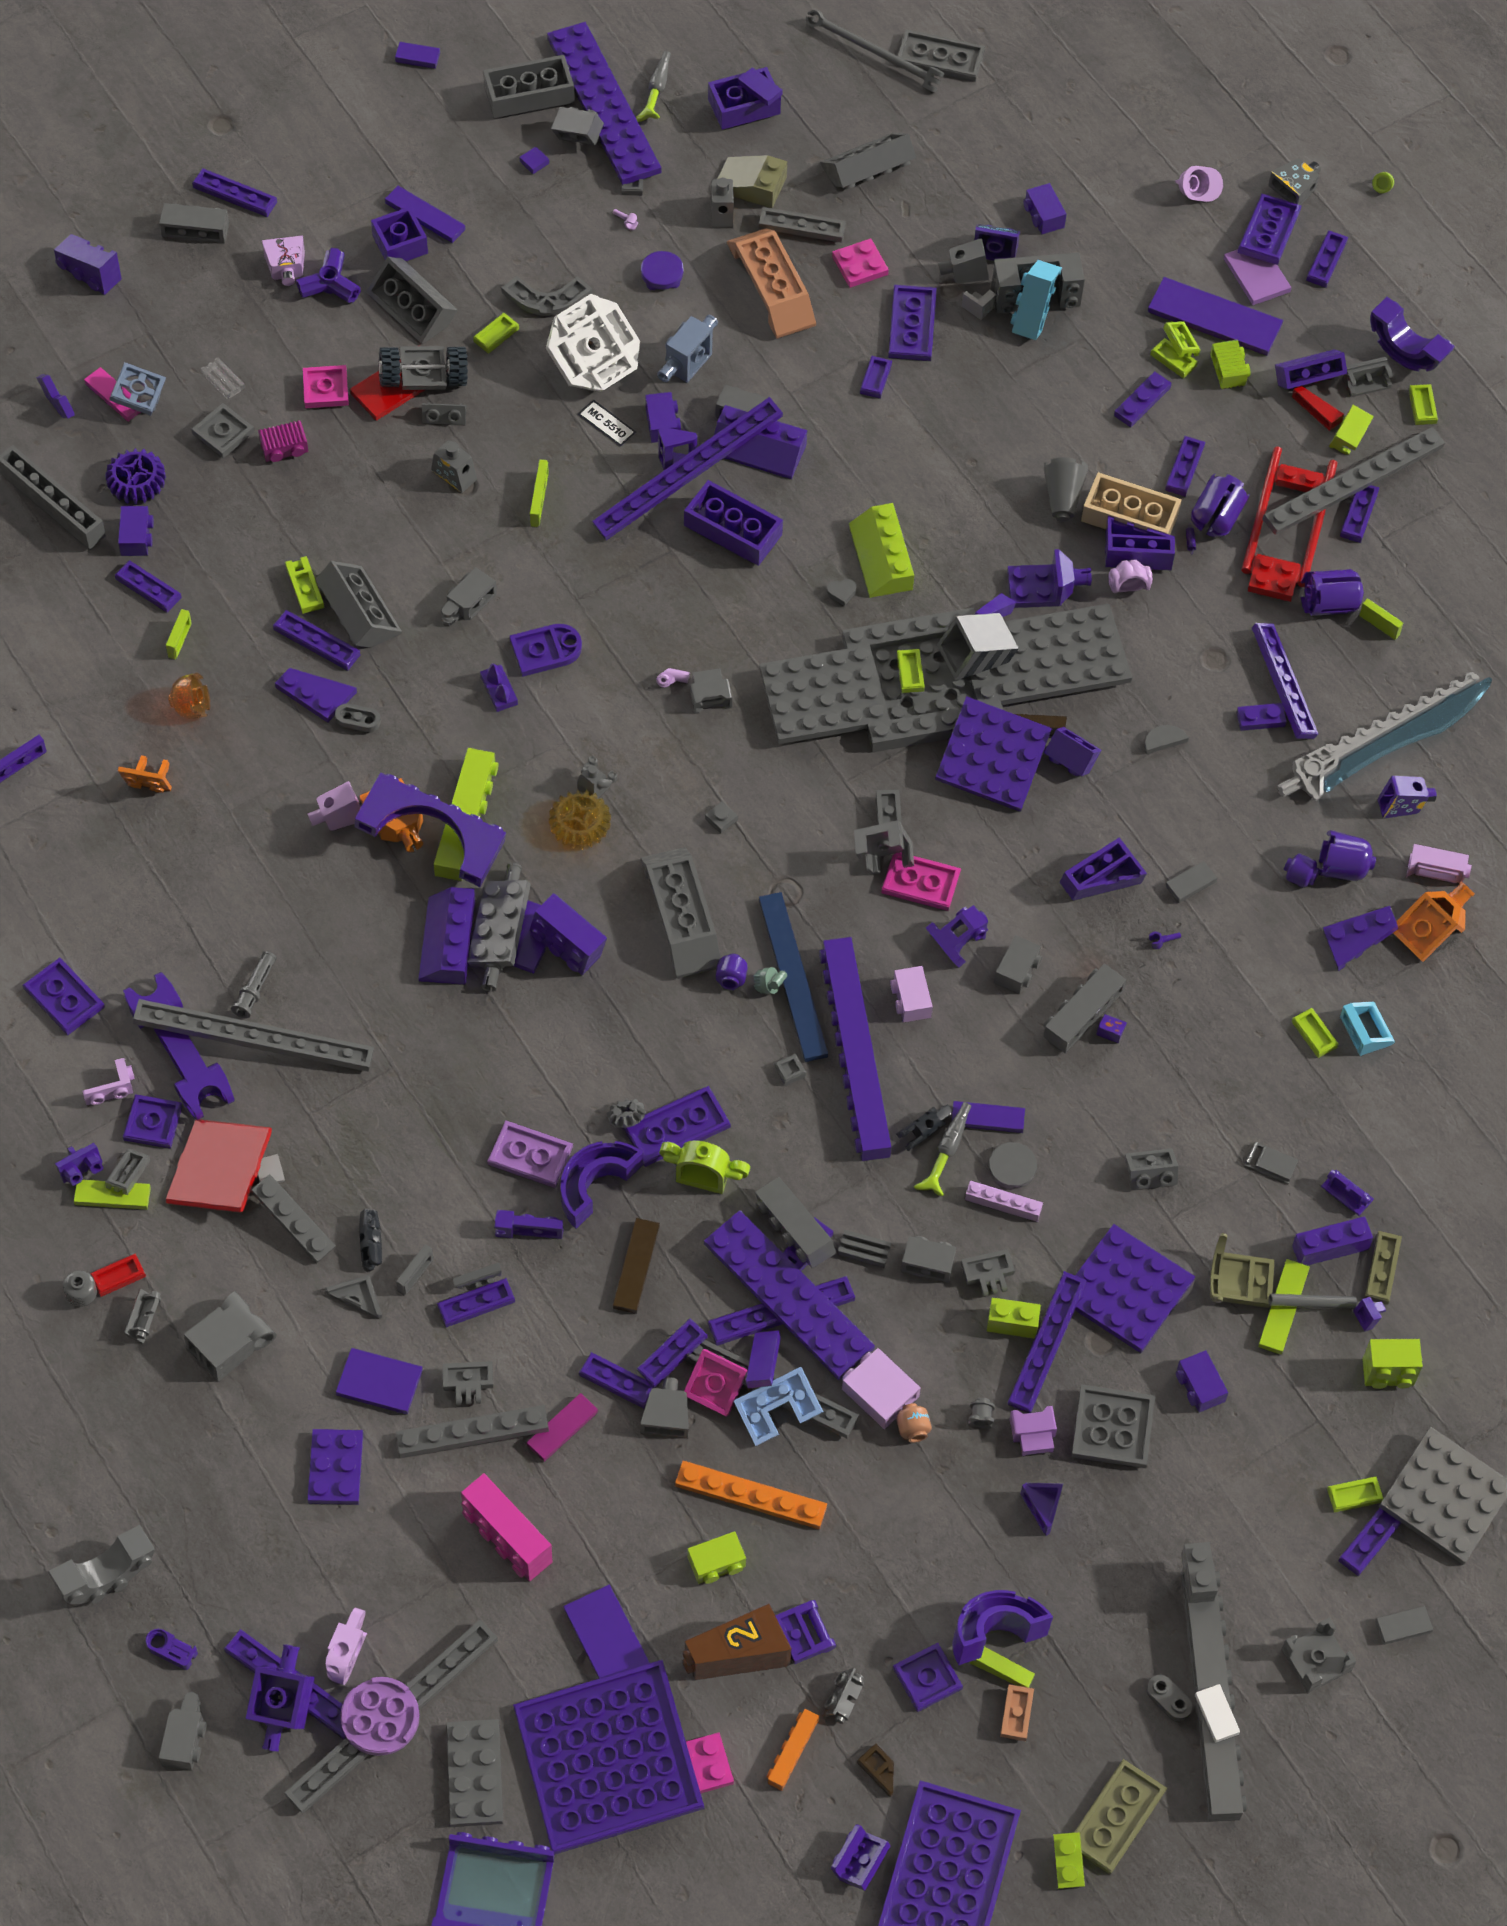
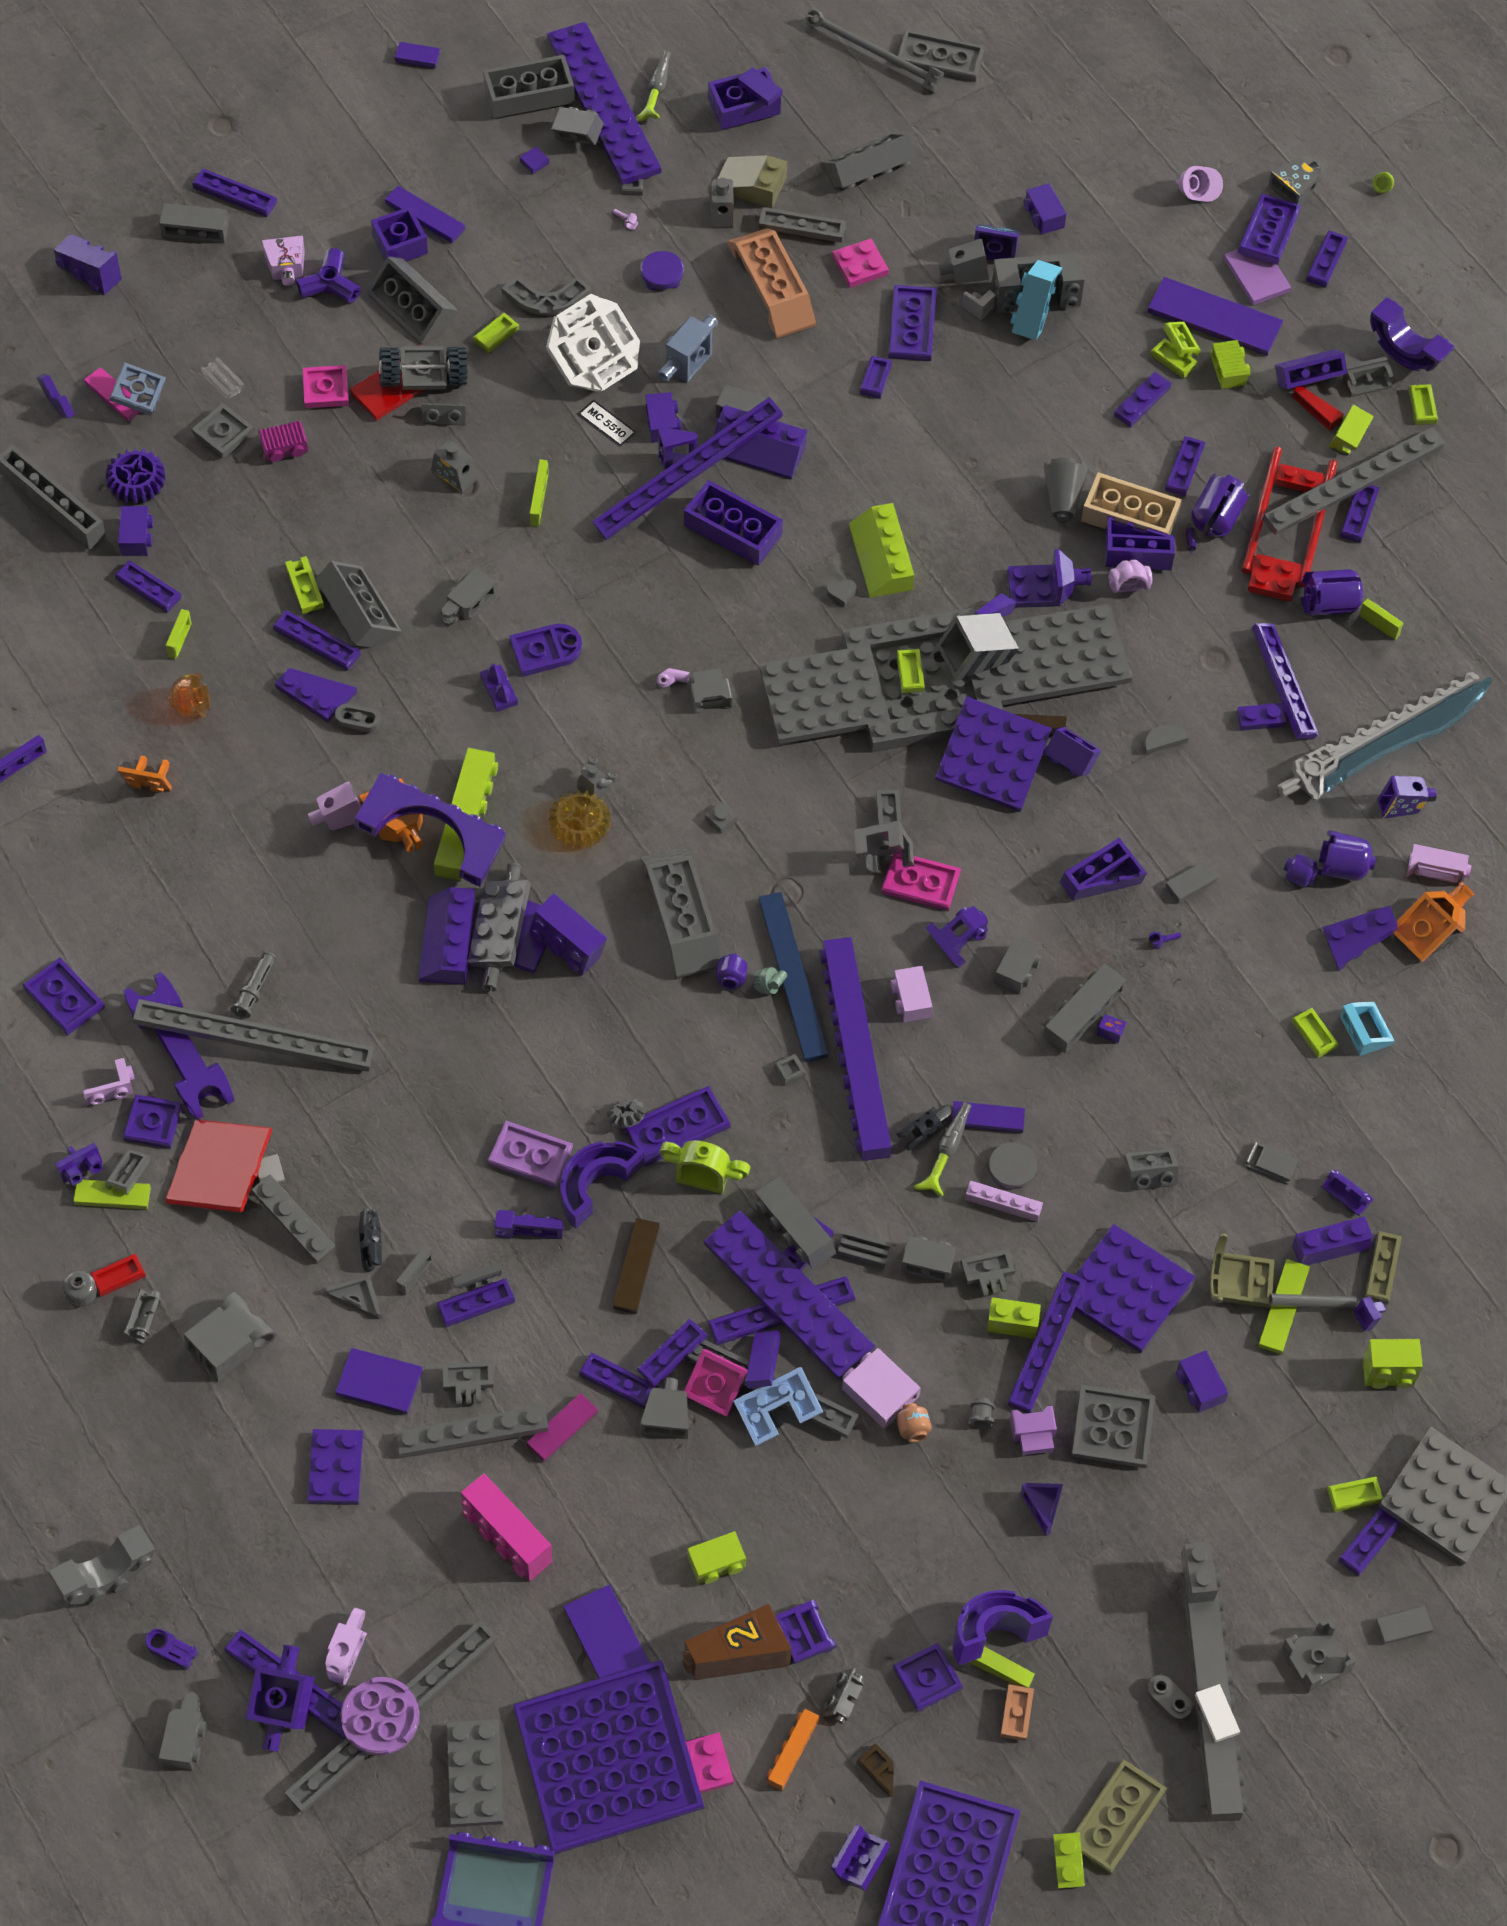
orange plate [675,1461,827,1530] -> none

